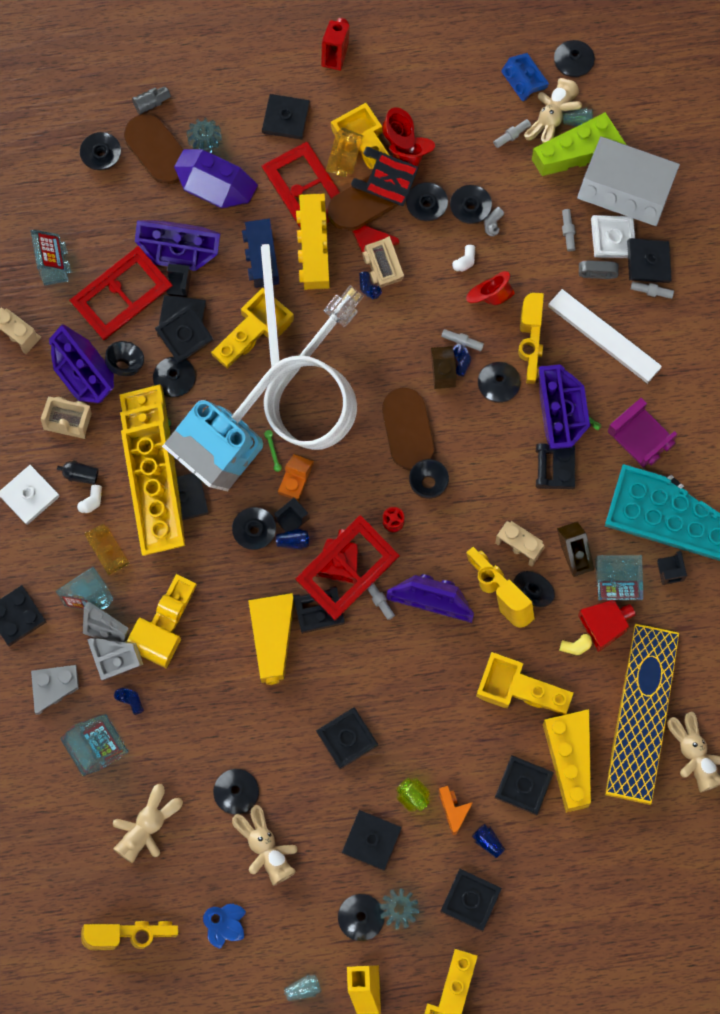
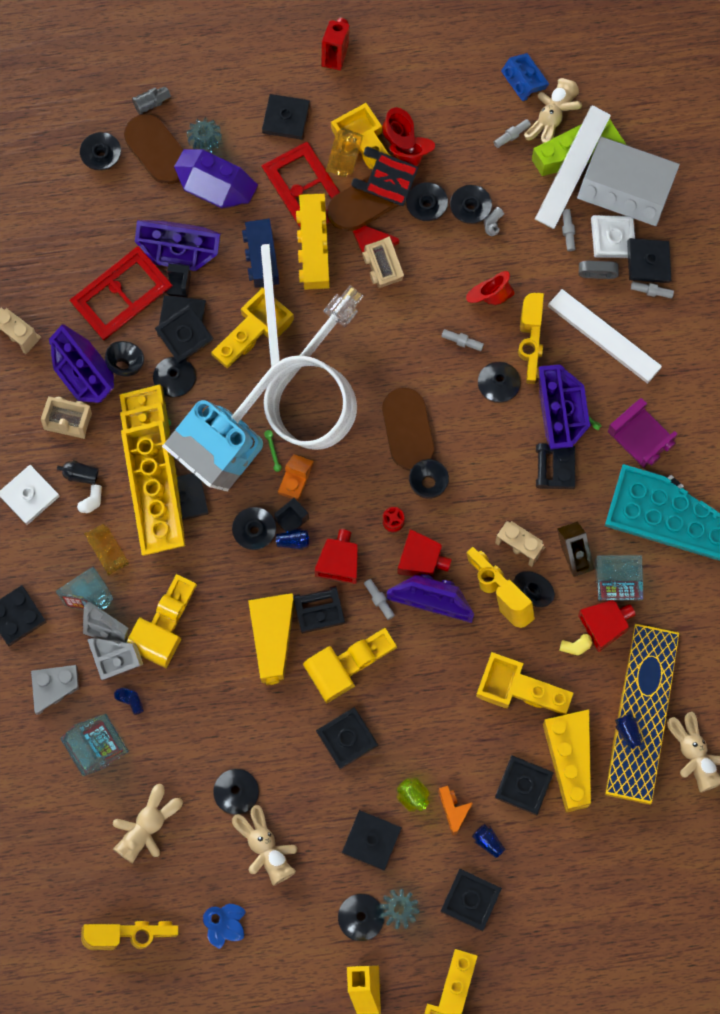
slope [30,230,71,286] -> none
clear light blue cone [284,974,321,1001] -> none
red door [295,515,400,620] -> none
clear blue arm [359,271,382,299] -> none
dark brown slope [431,346,457,389] -> none
white arm [452,245,476,272] -> none
clear blue arm [453,344,472,377] -> none
black dish [554,40,595,77] -> none
clear light blue cone [563,107,593,126] -> none
black panel [657,551,687,585] -> none
none -> yellow plate [303,628,397,704]
none -> red torso [397,529,452,577]
none -> white tile [535,105,611,229]
none -> clear blue cone [615,714,642,749]

